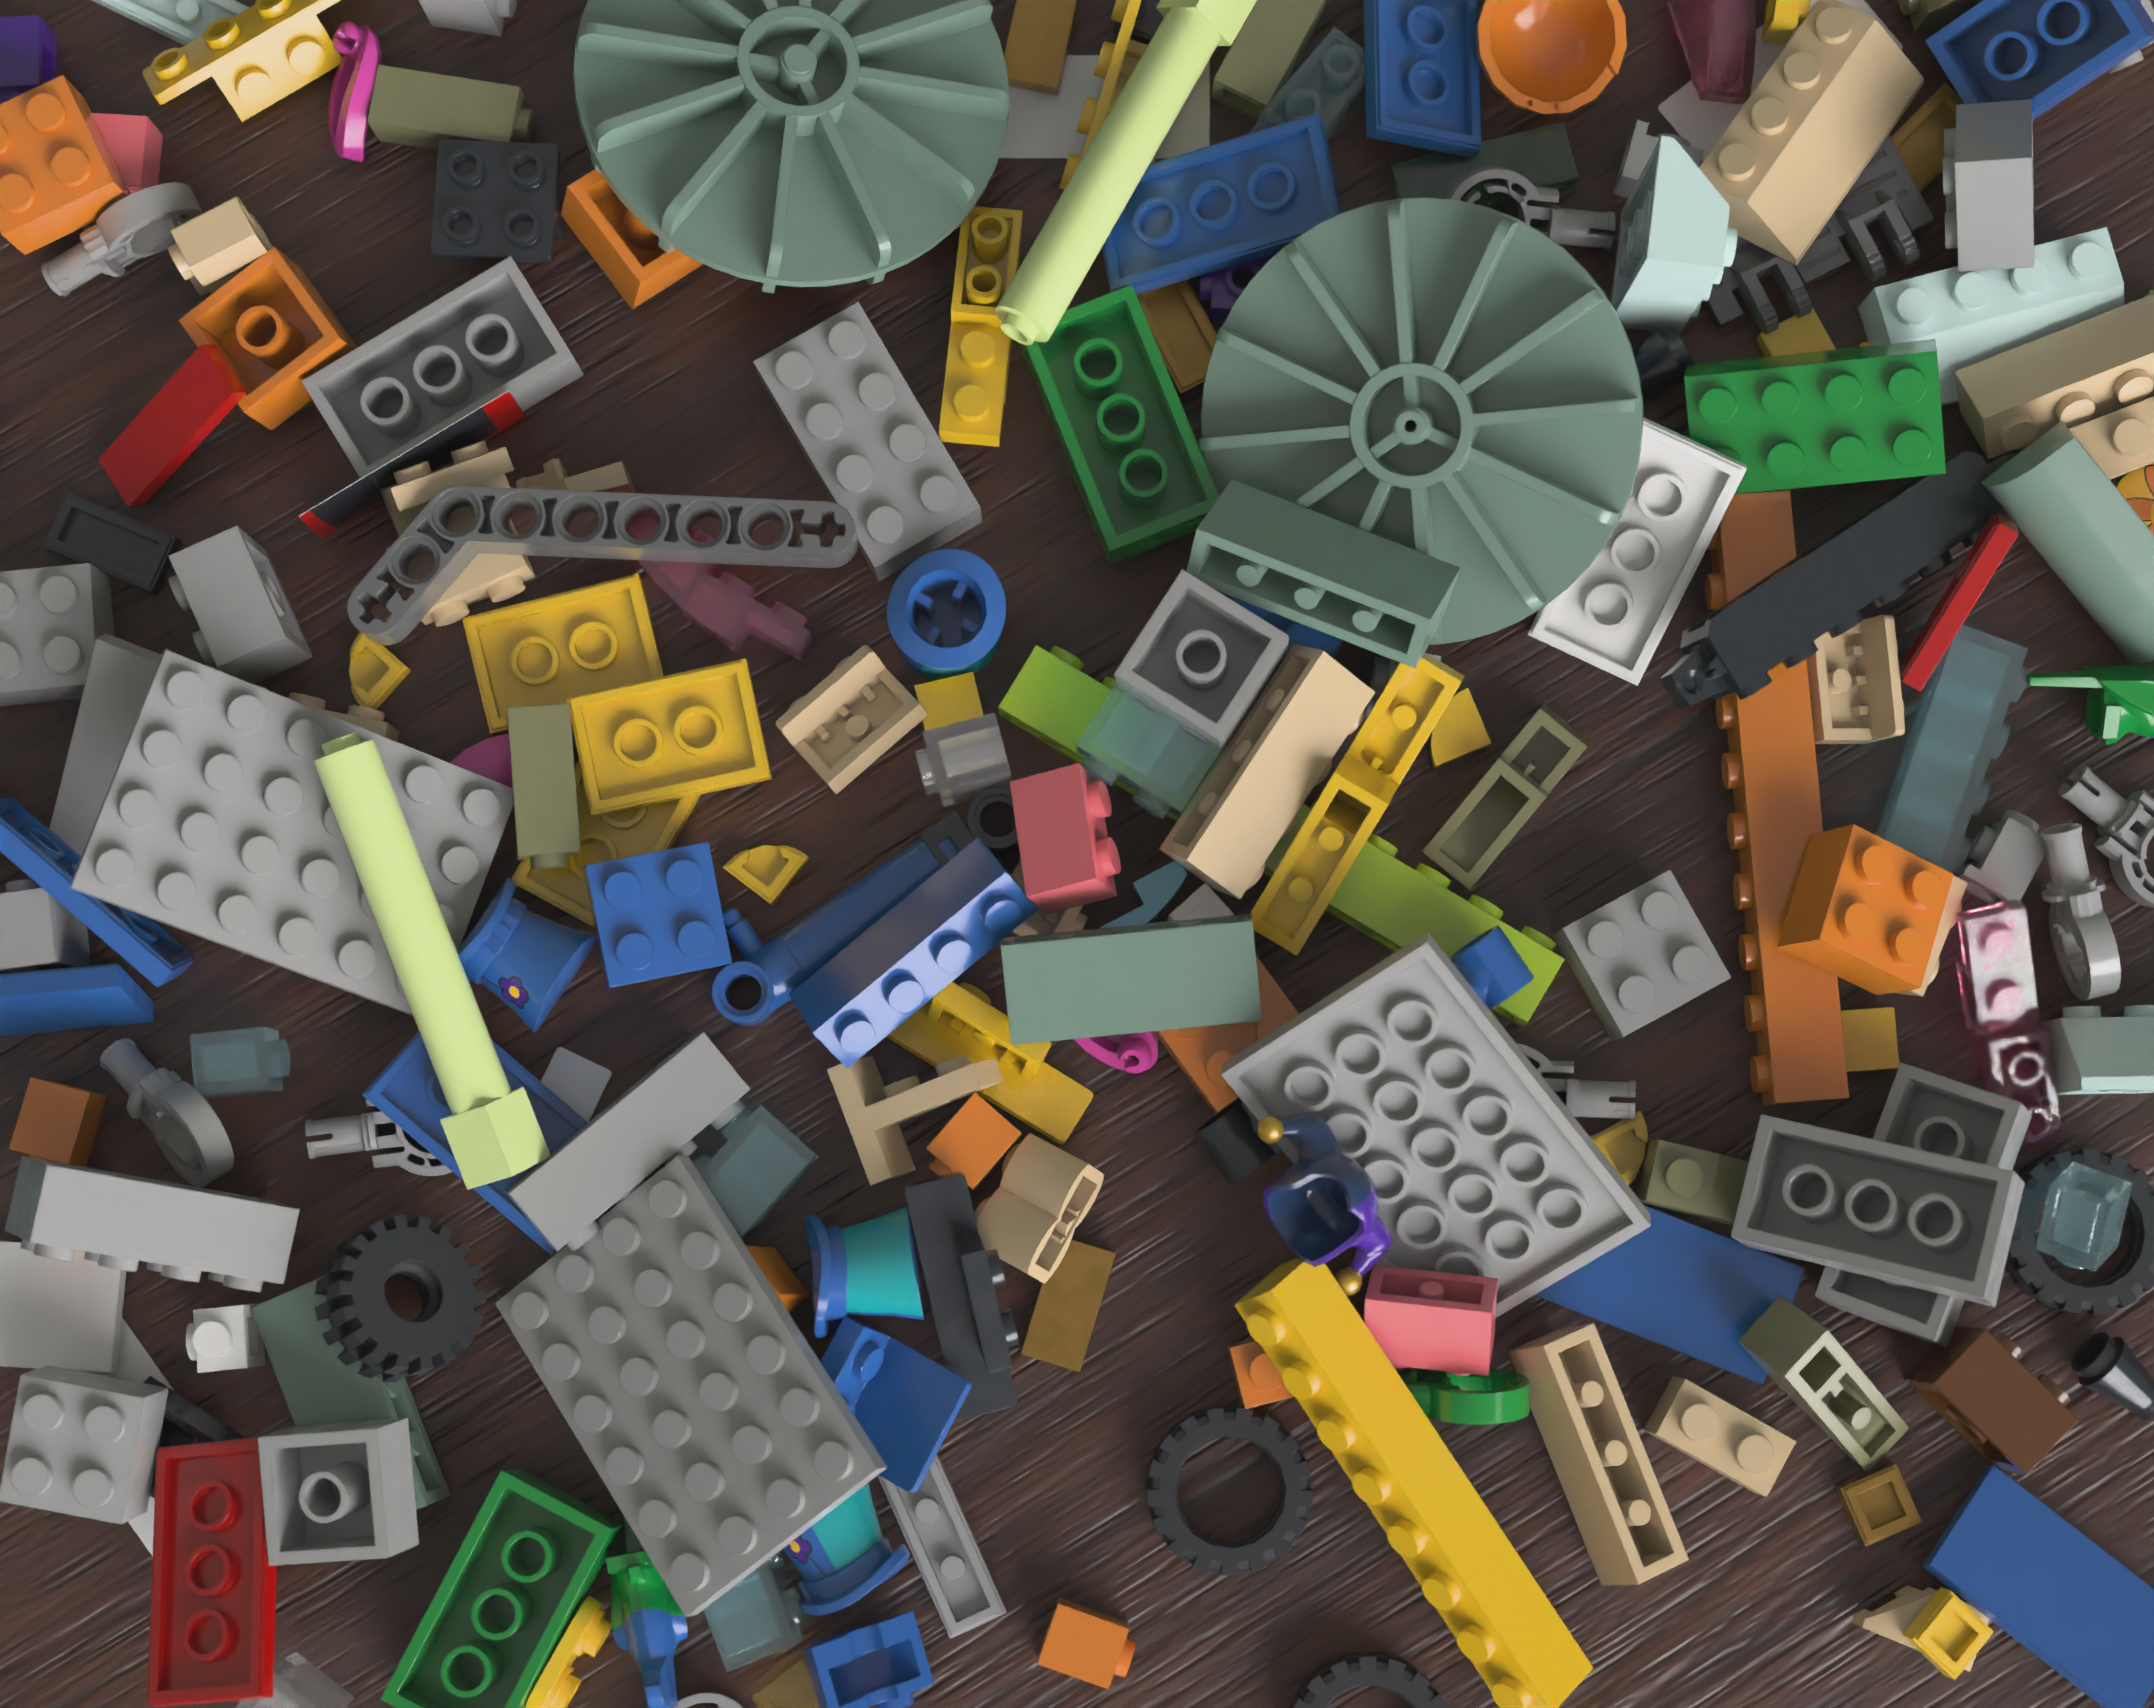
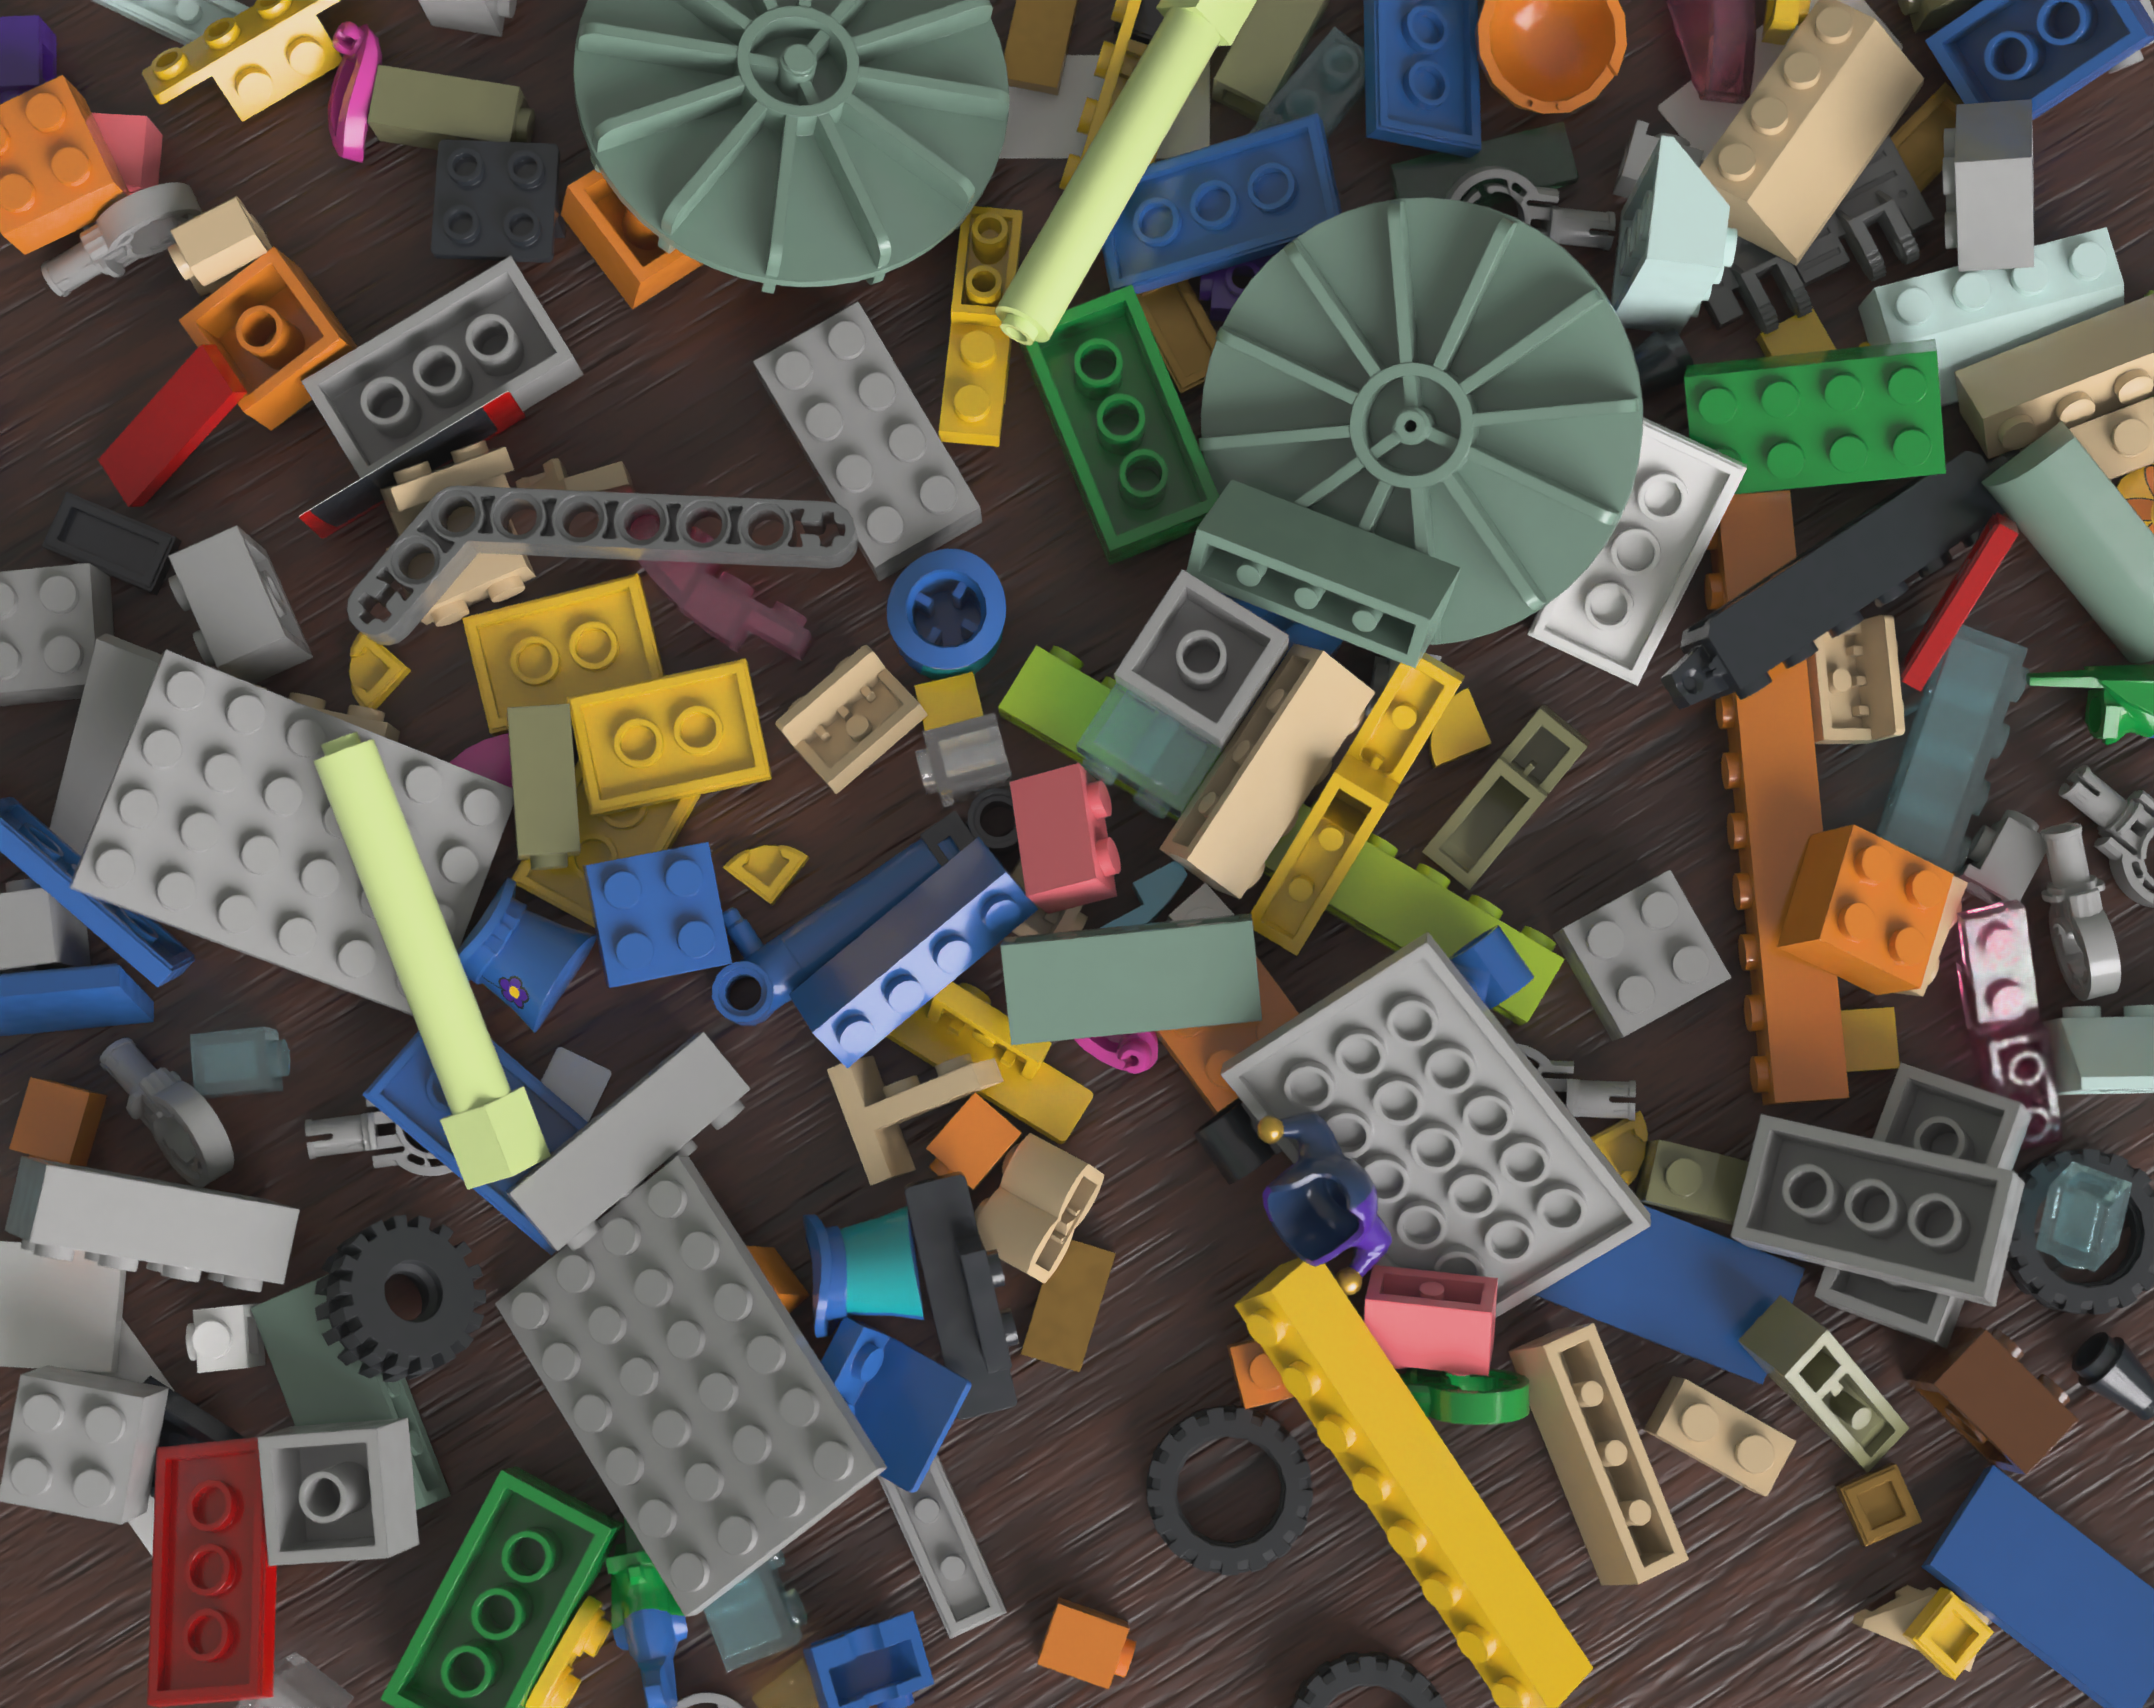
clear light blue brick [693,1105,820,1241] -> none
hat [783,1482,910,1615] -> none

